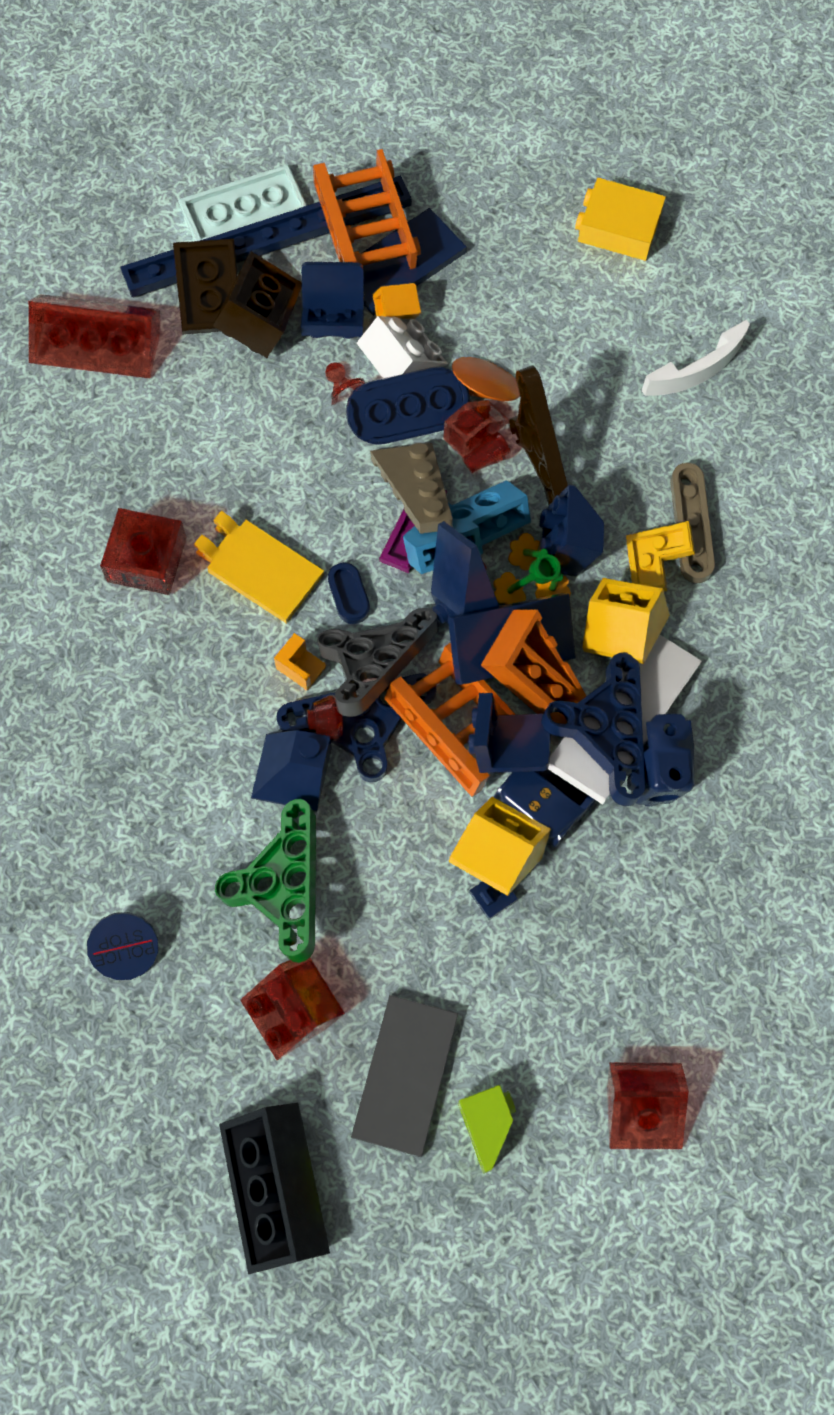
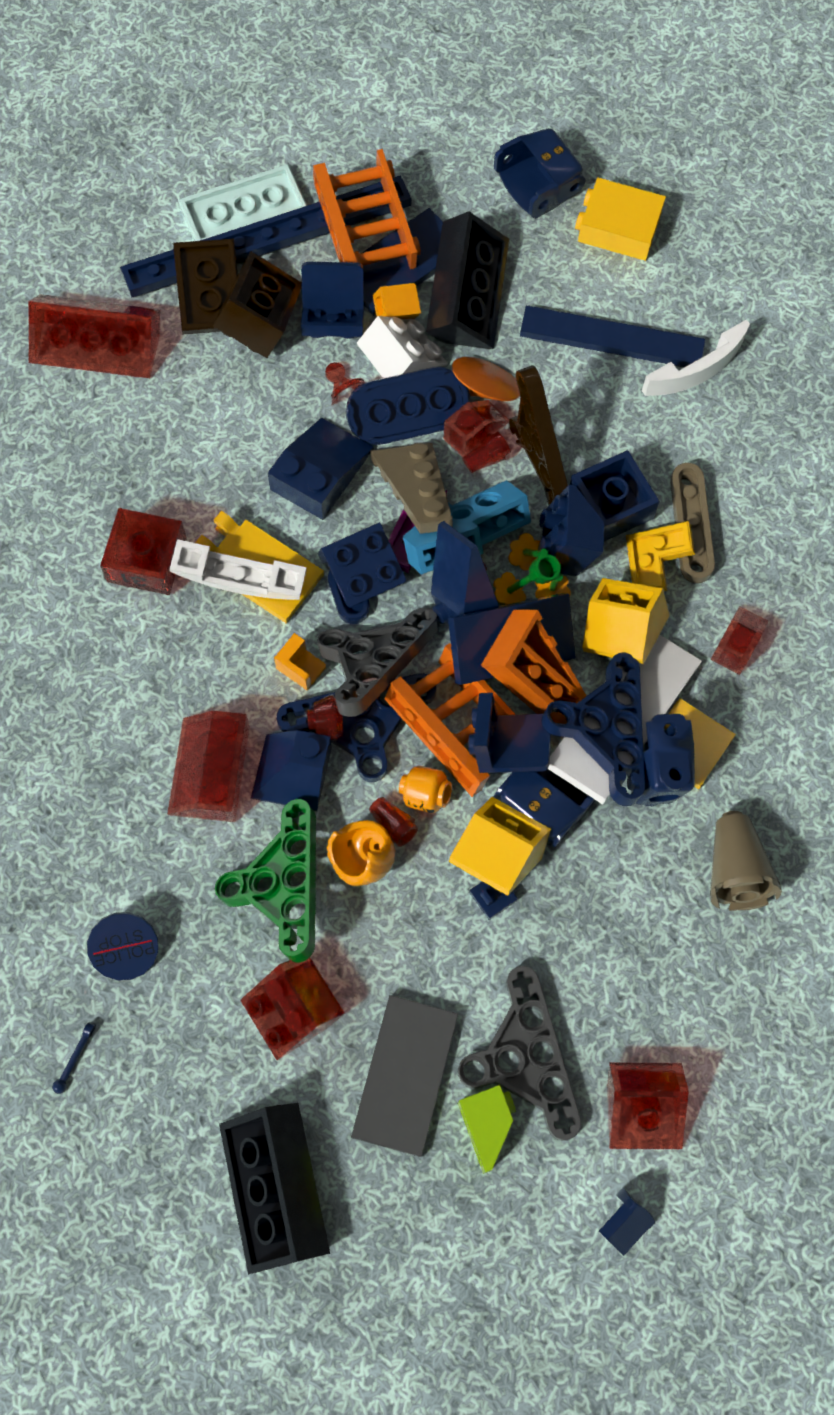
none -> dark blue hinge [52,1022,96,1094]
none -> clear red slope [167,710,250,822]
none -> white slope [169,539,307,600]
none -> dark blue slope [268,417,374,520]
none -> dark blue bracket [317,522,406,608]
none -> light orange piece [326,820,395,887]
none -> clear red cone [369,797,418,847]
none -> light orange head [399,765,452,814]
none -> black slope [426,211,510,349]
none -> dark grey beam [458,966,581,1141]
none -> dark blue piece [494,128,586,219]
none -> dark blue tile [520,305,705,367]
none -> dark blue brick [570,450,660,542]
none -> dark blue tile [599,1188,655,1256]
none -> yellow tile [664,698,736,789]
none -> clear red slope [710,606,768,675]
none -> dark tan cone [710,811,782,911]

